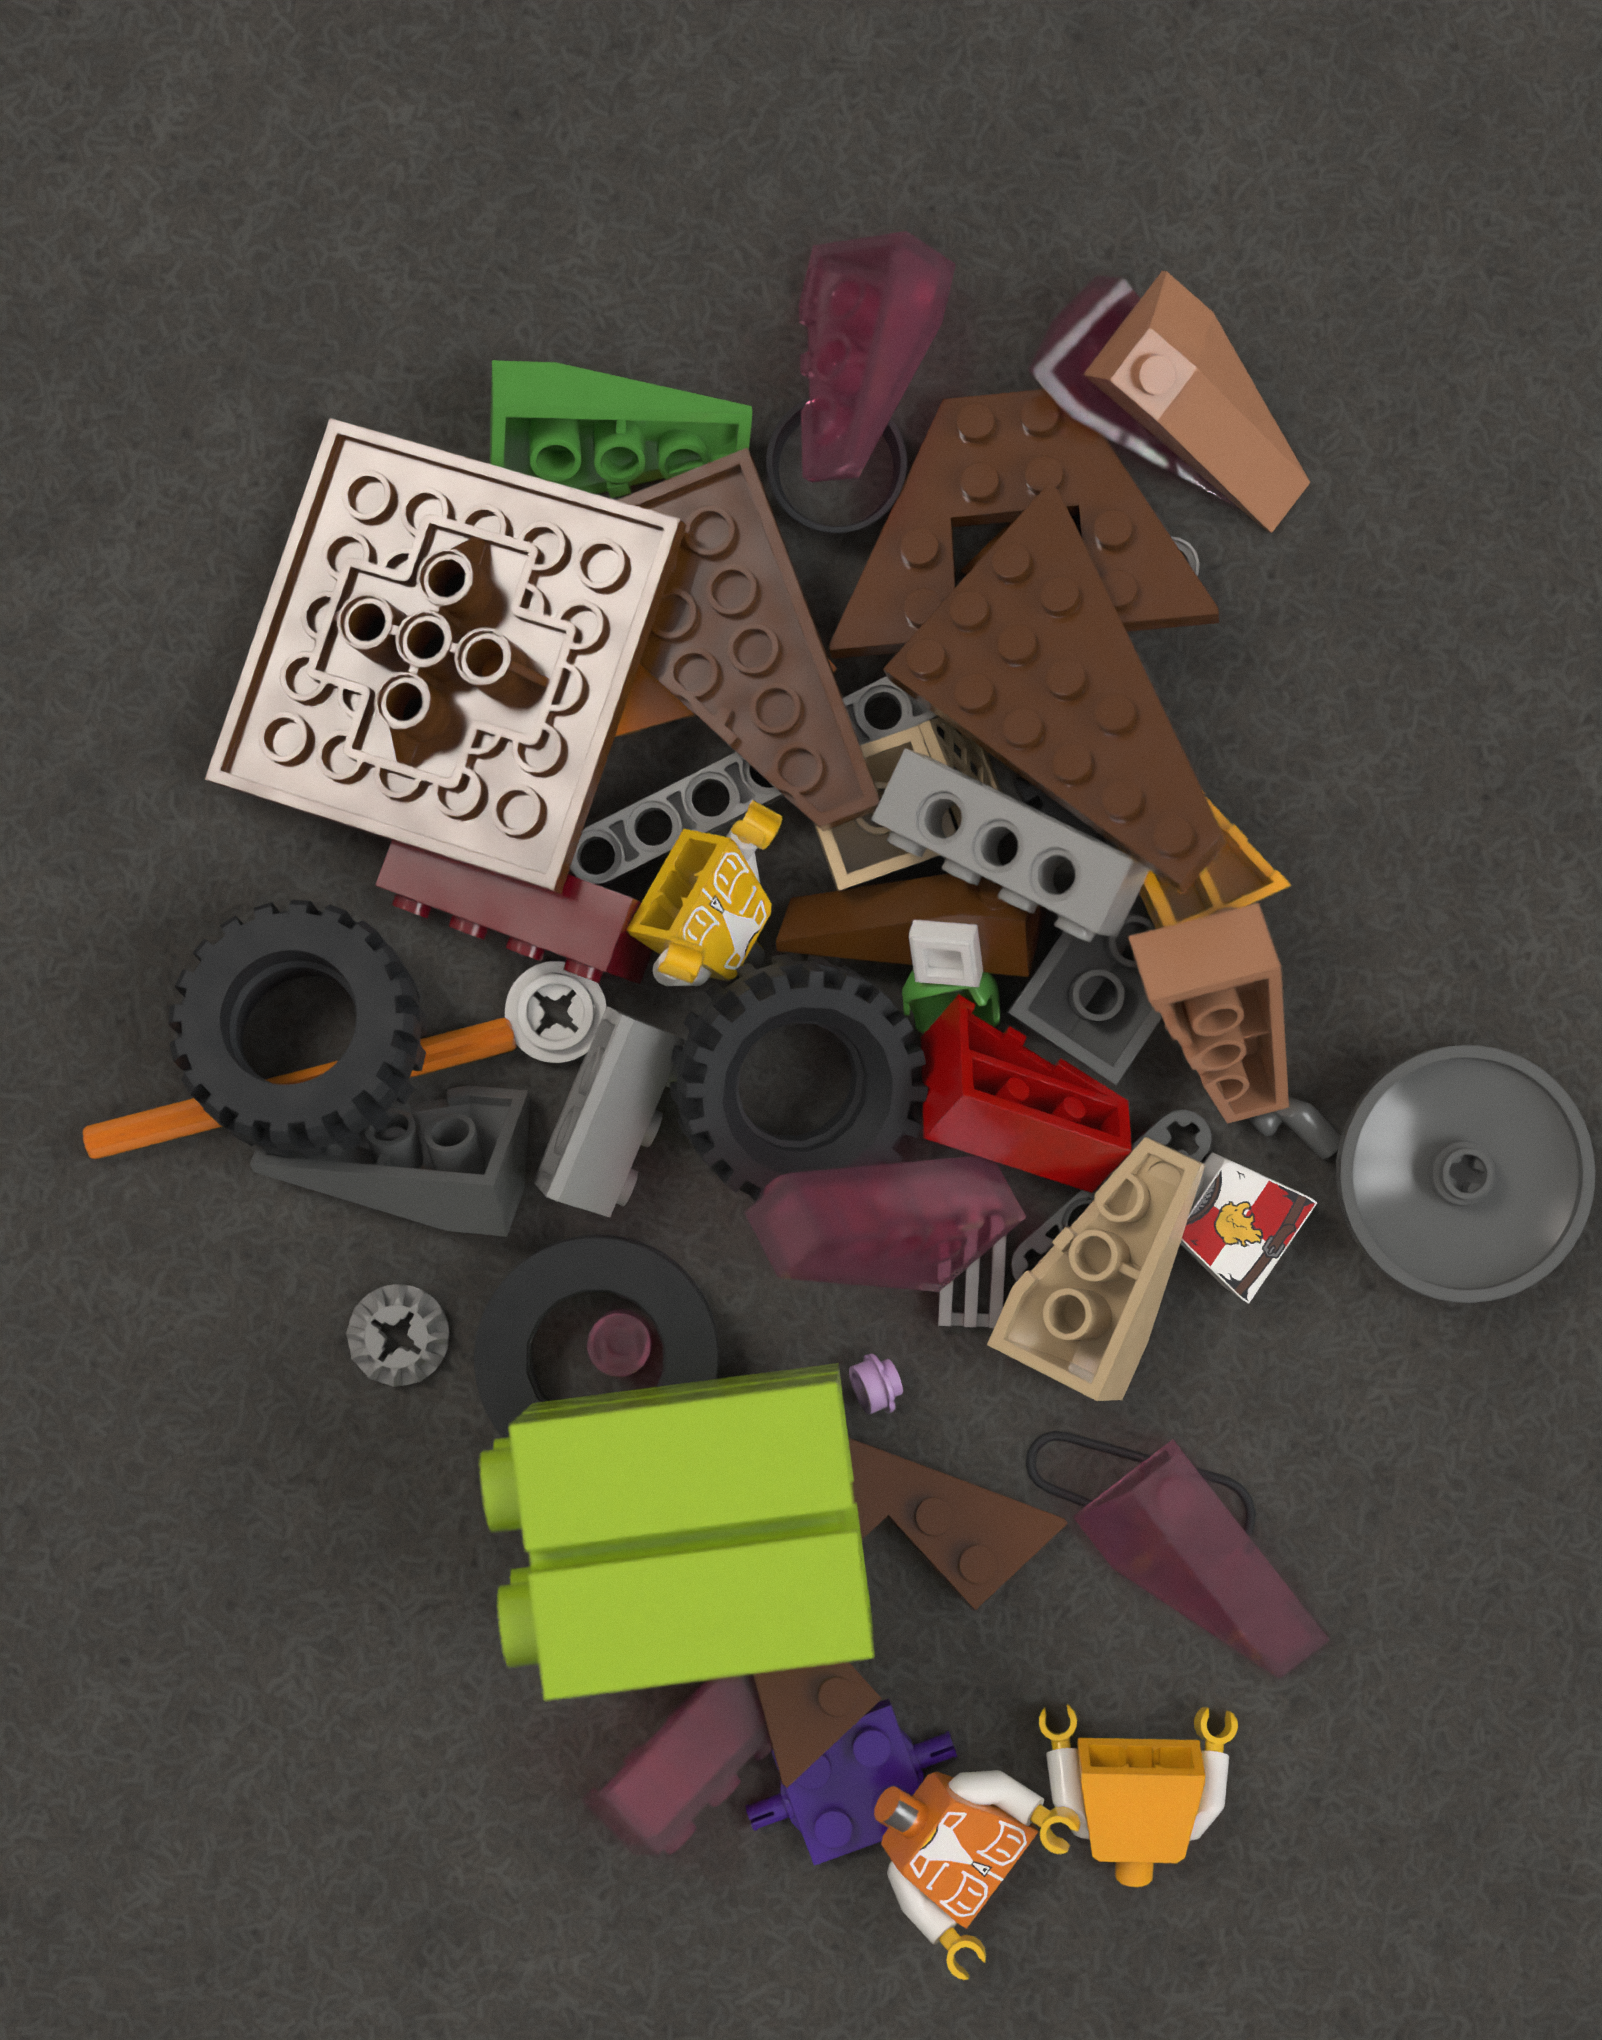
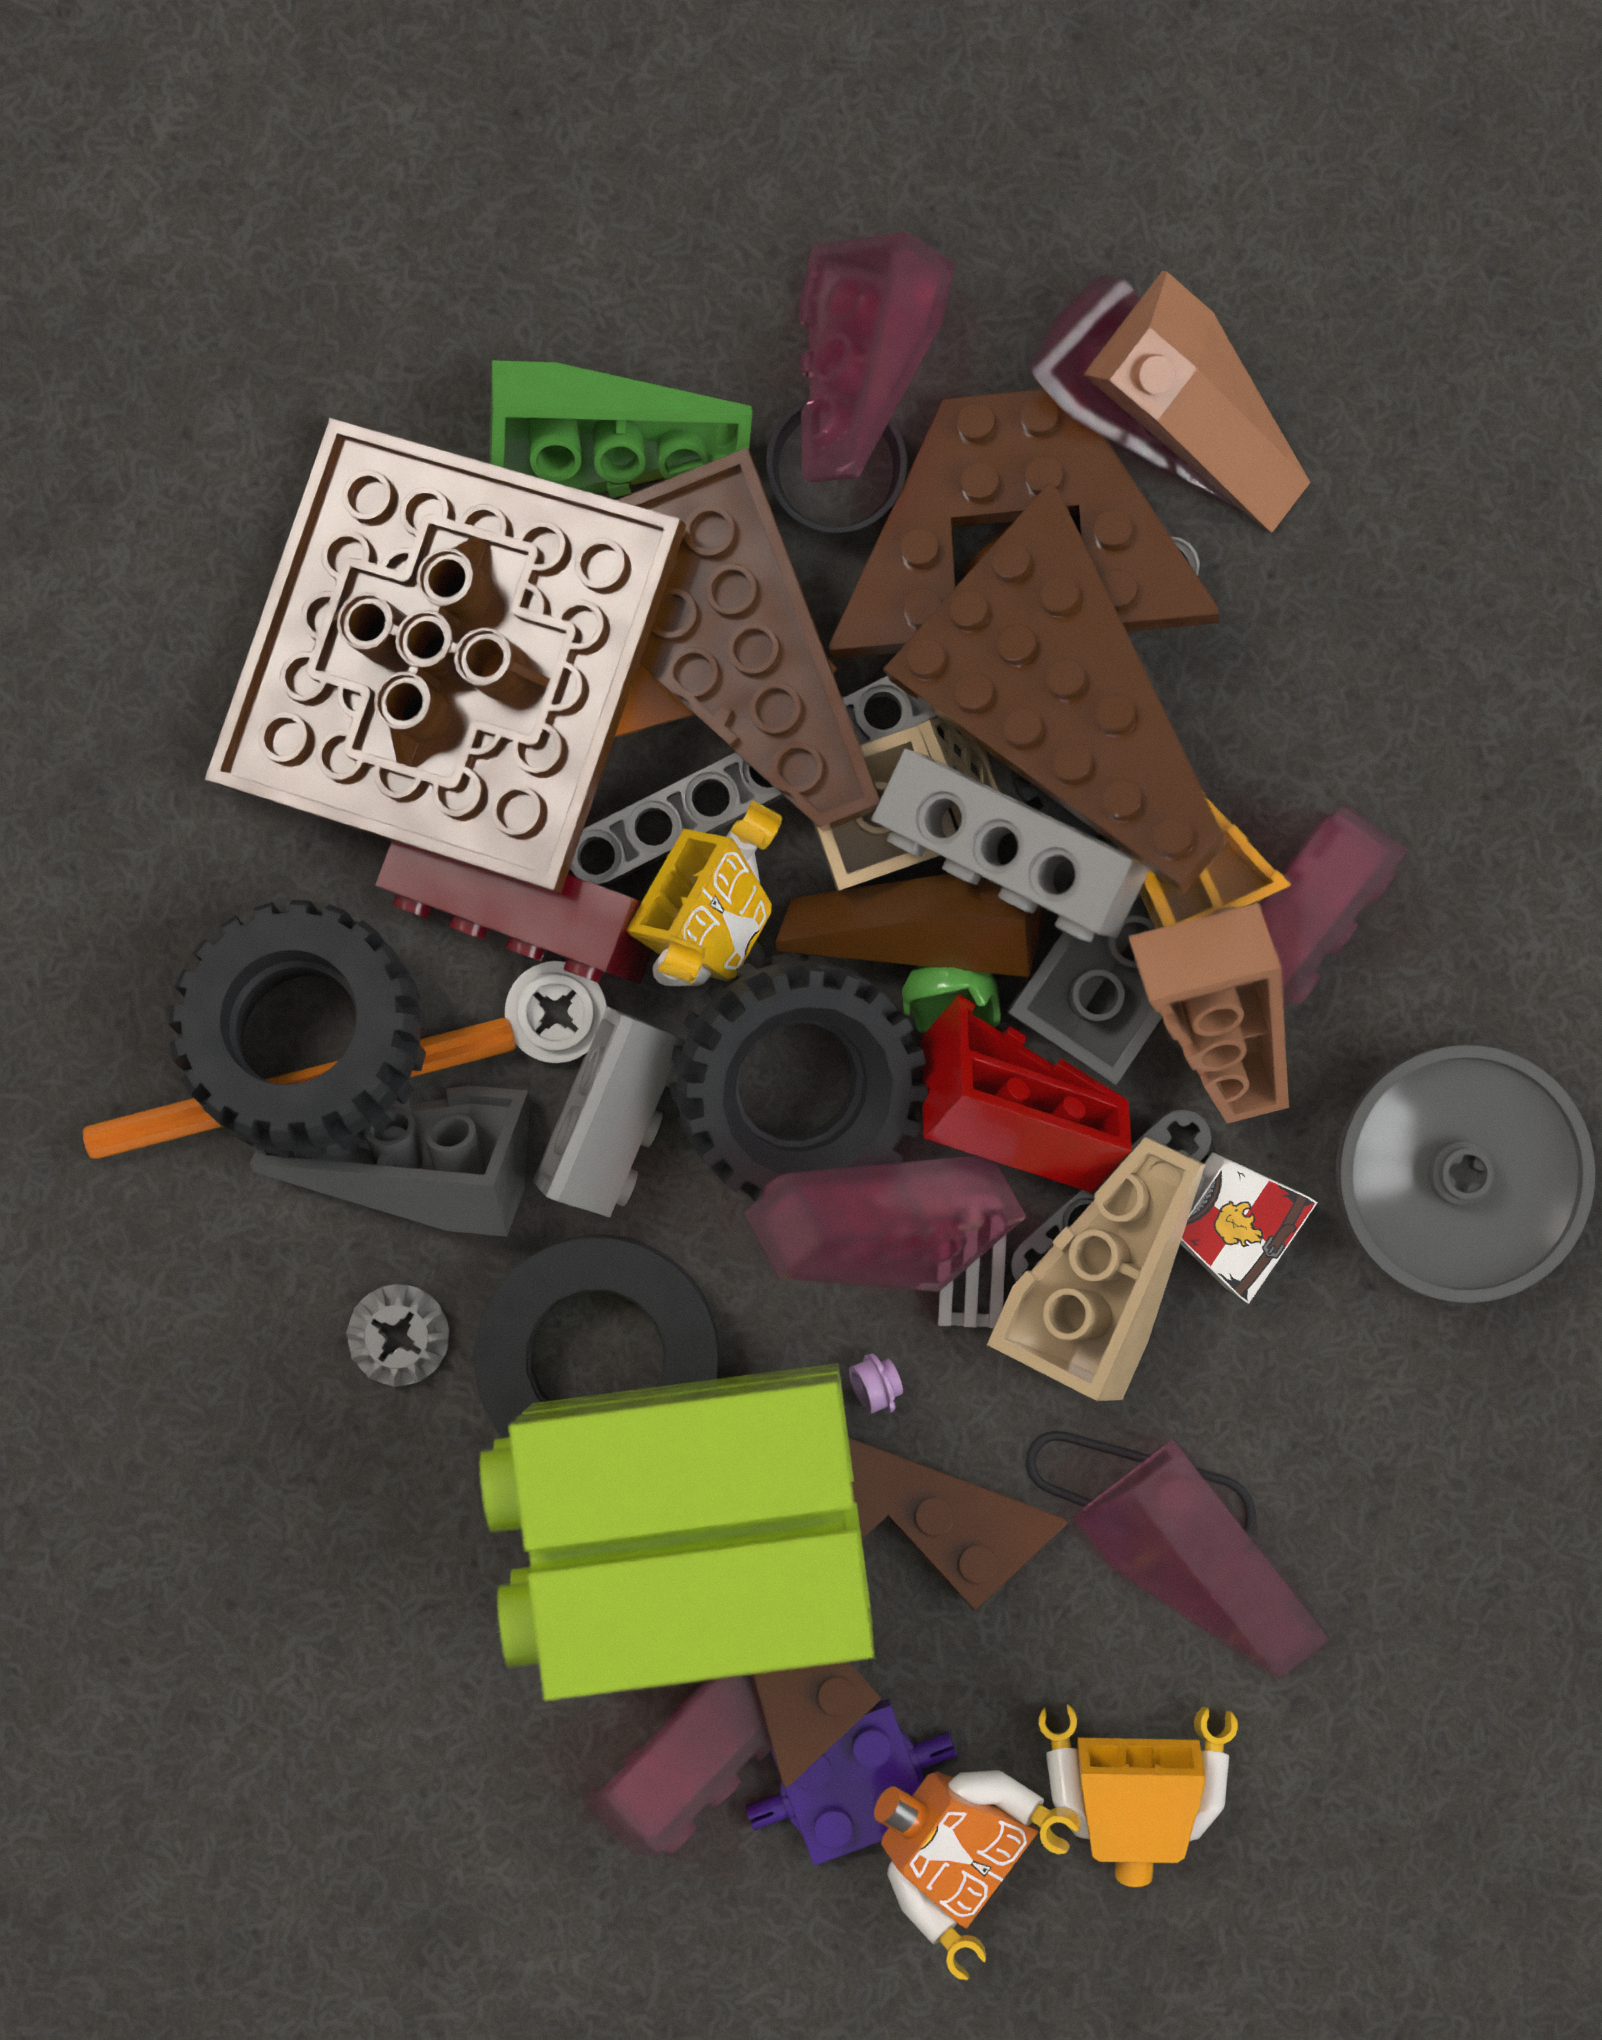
clear pink wheel [587,1308,654,1377] -> none
white tile [909,920,983,987] -> none
dark grey arm [1247,1096,1341,1159] -> none
none -> clear pink wedge [1259,803,1408,1009]

